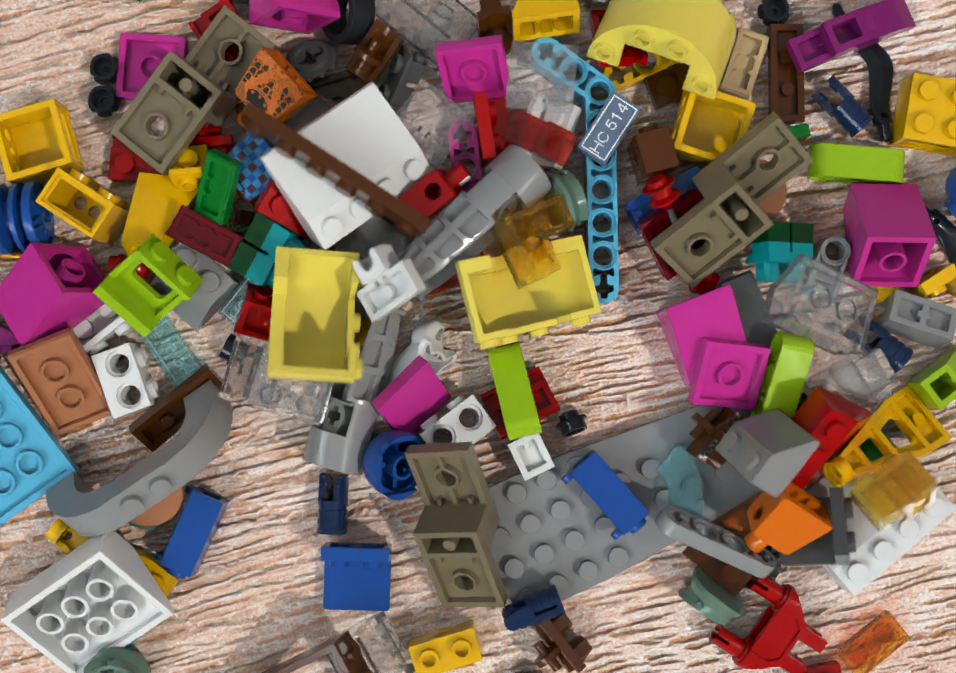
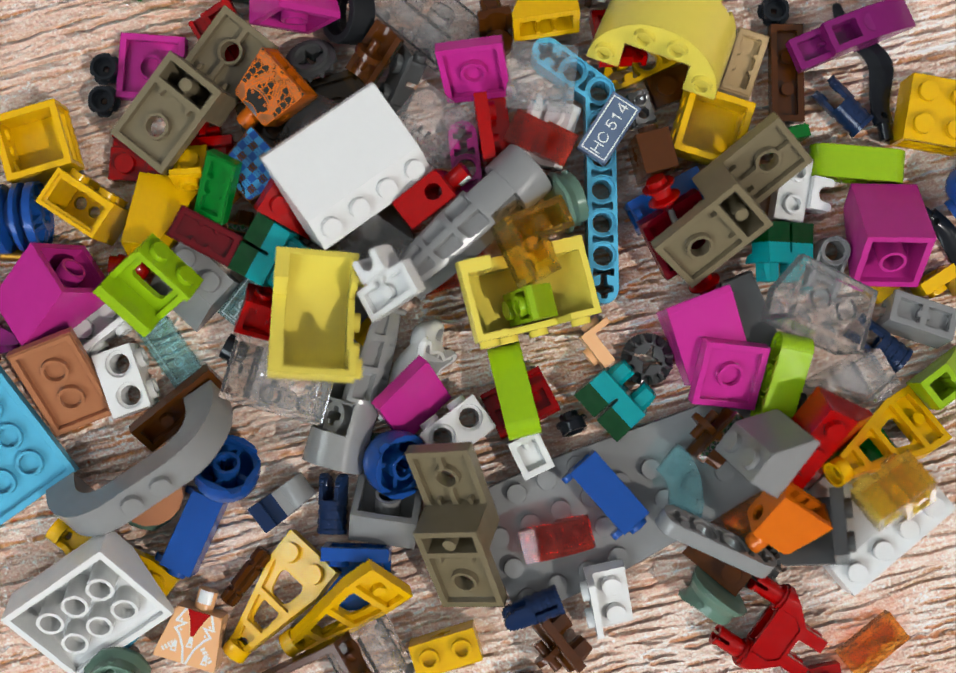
reddish brown plate [241,101,431,238] -> none
none -> light nougat torso [153,586,229,673]
none -> blue cylinder [193,435,261,504]
none -> reddish brown axle [220,546,271,607]
none -> yellow plate [222,529,342,663]
none -> leg [248,472,316,533]
none -> yellow plate [279,559,413,657]
none -> light grey slope [348,471,423,549]
none -> lime slope [502,283,558,327]
none -> clear red slope [518,514,596,564]
none -> teal hips [574,359,656,442]
none -> light nougat bracket [578,316,615,369]
none -> white bracket [579,559,634,640]
none -> dark grey gear [621,333,674,385]
none -> light grey piece [625,88,657,130]
none -> white plate [768,159,835,223]

